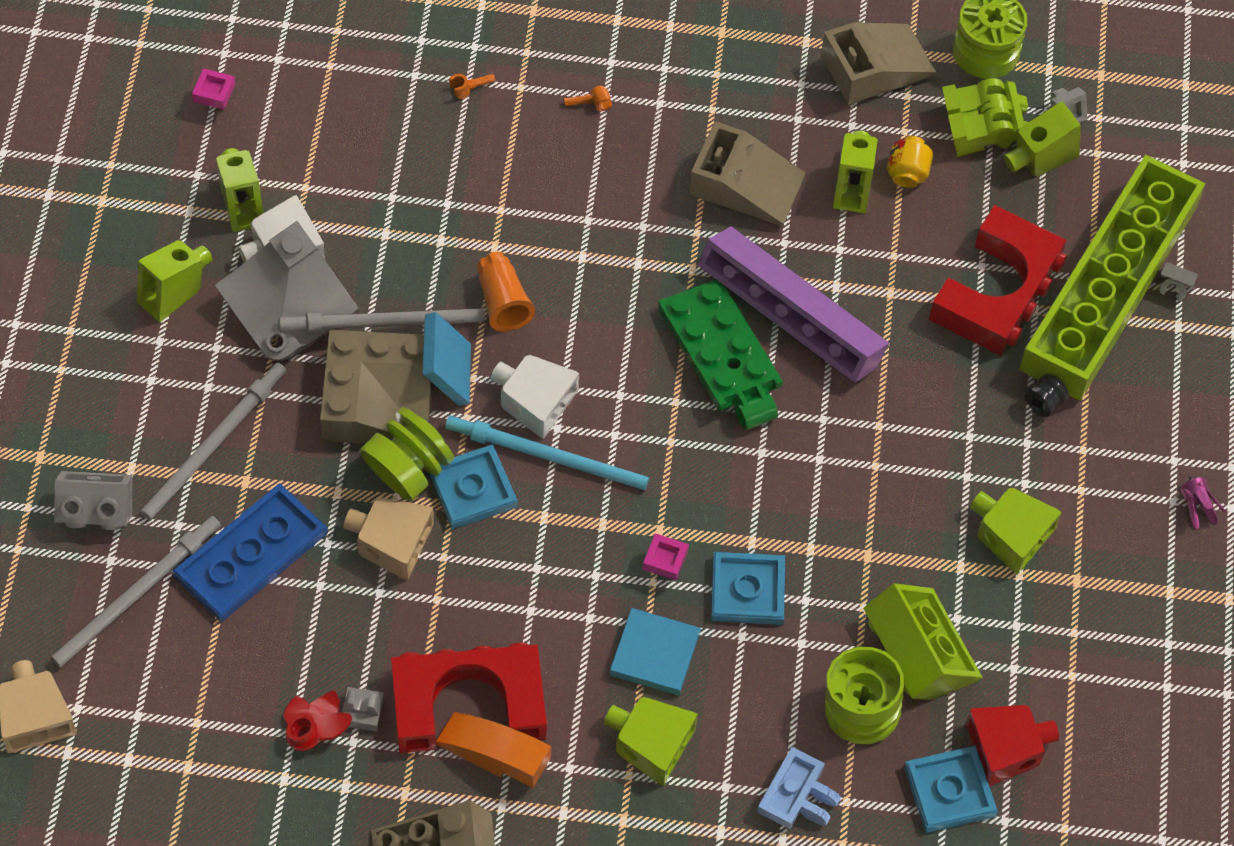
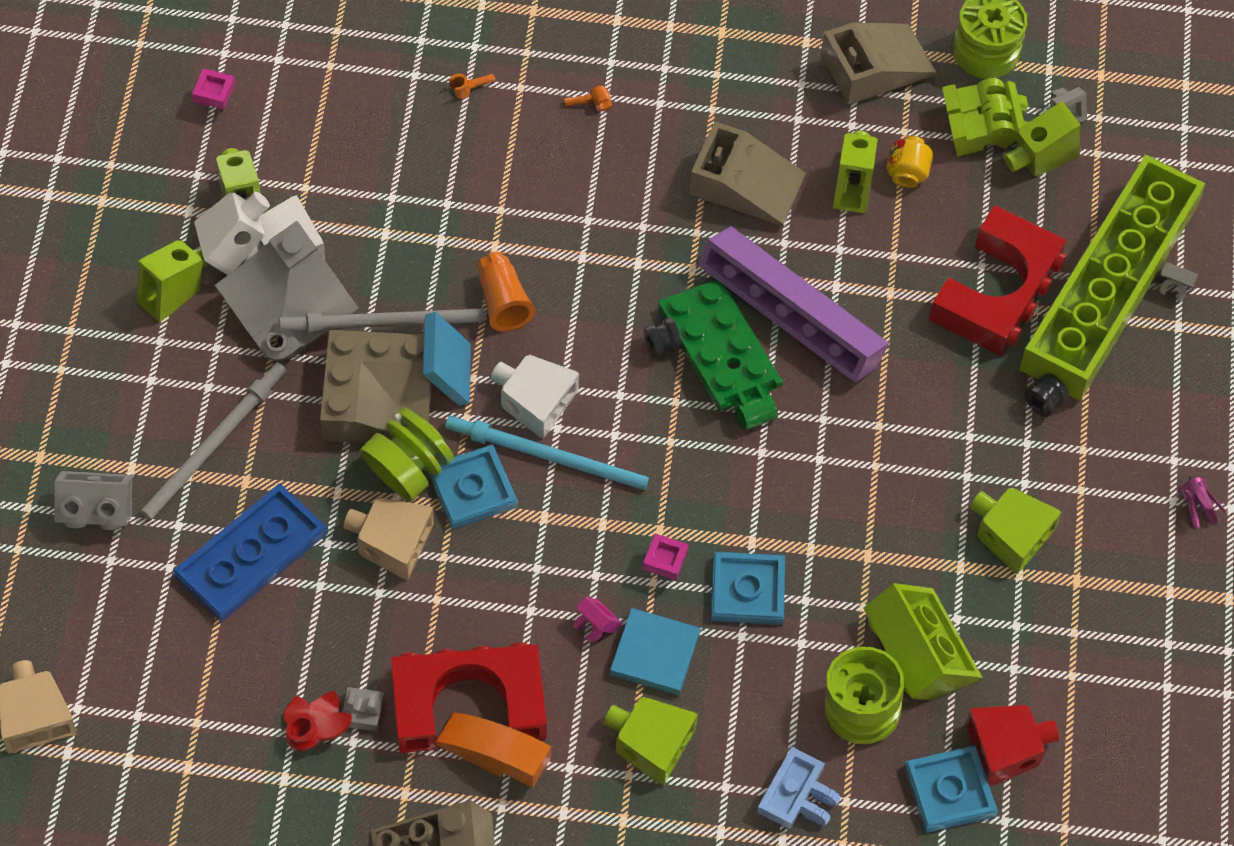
light grey bar [51,516,221,668] -> none
none -> white torso [194,192,270,275]
none -> dark pink tile [573,597,623,642]
none -> black wheel [643,317,682,358]

